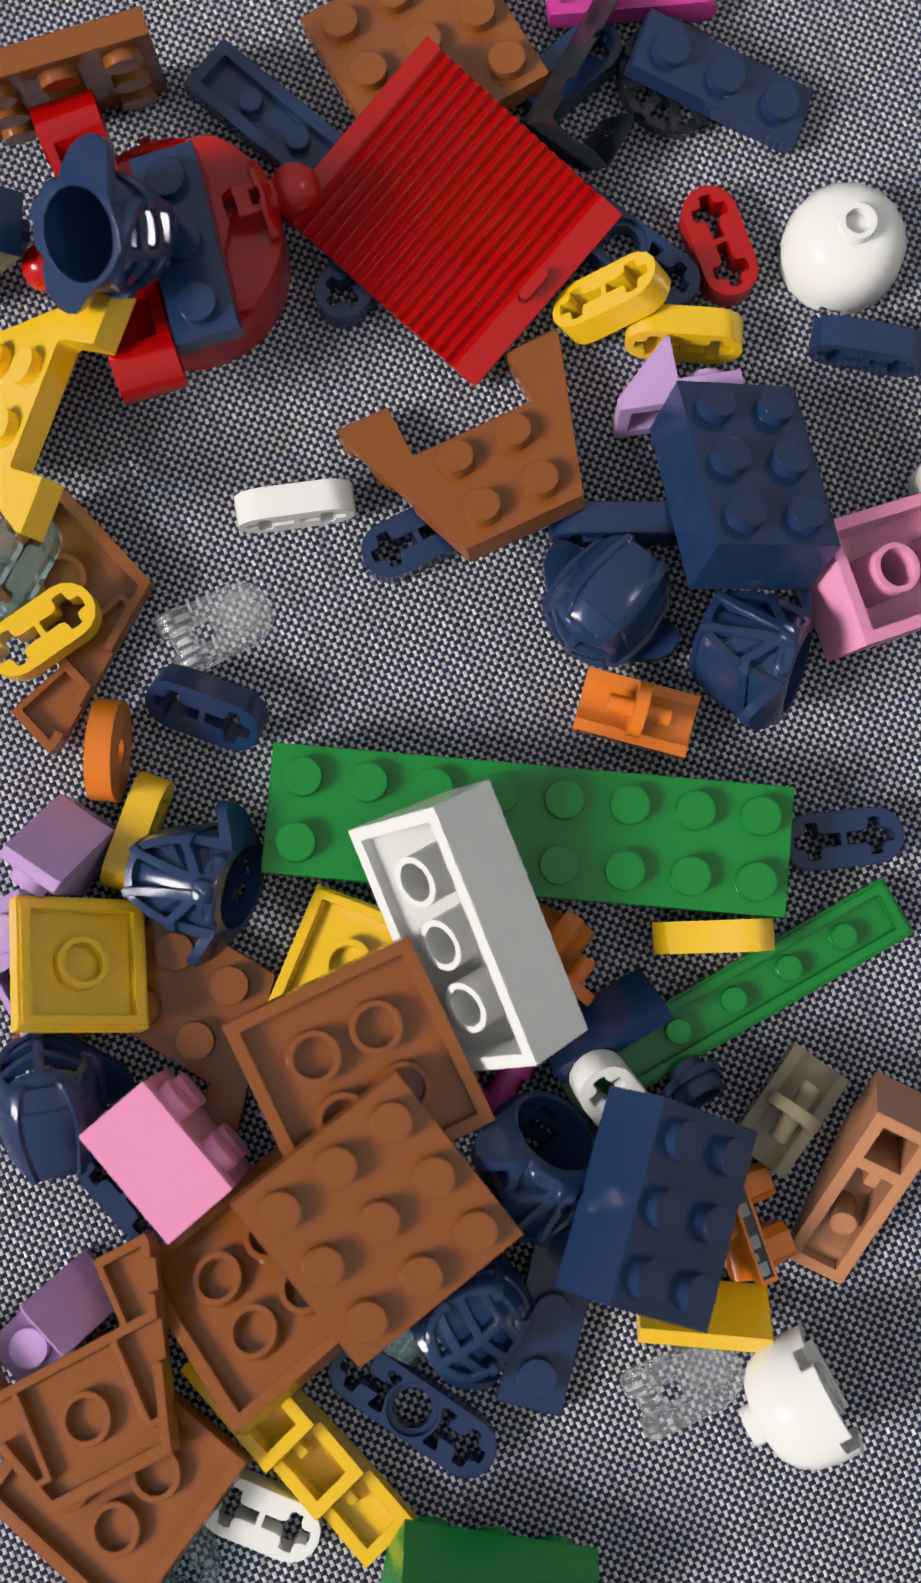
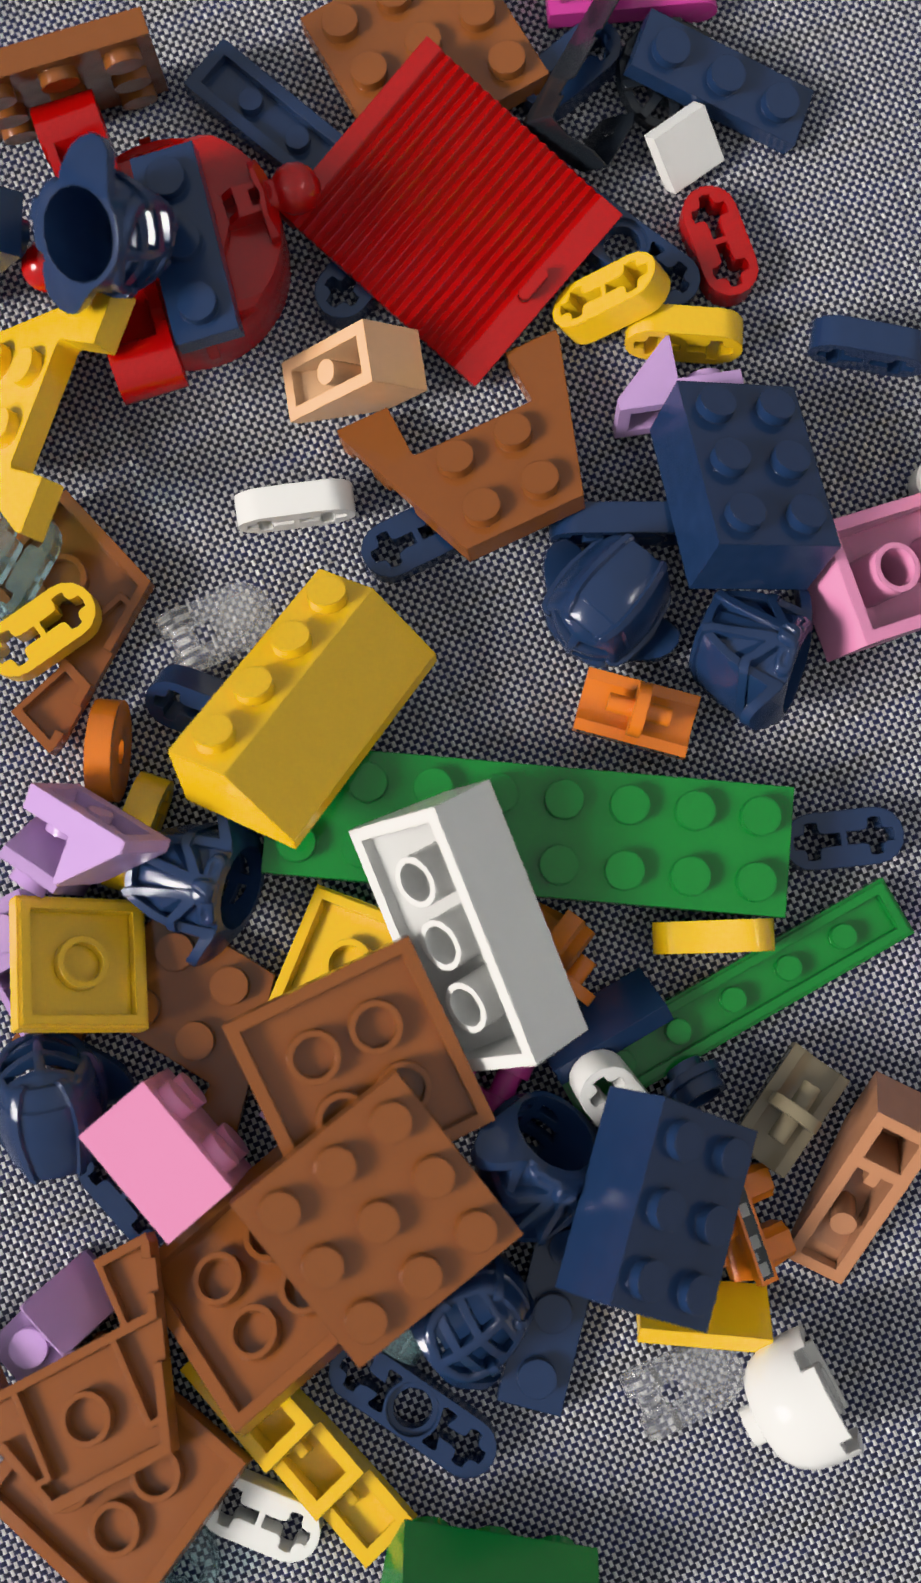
white cylinder [778,182,907,315] -> none
none -> lavender slope [23,783,171,886]
none -> yellow slope [168,568,437,849]
none -> light nougat slope [281,319,428,424]
none -> white tile [644,101,725,194]

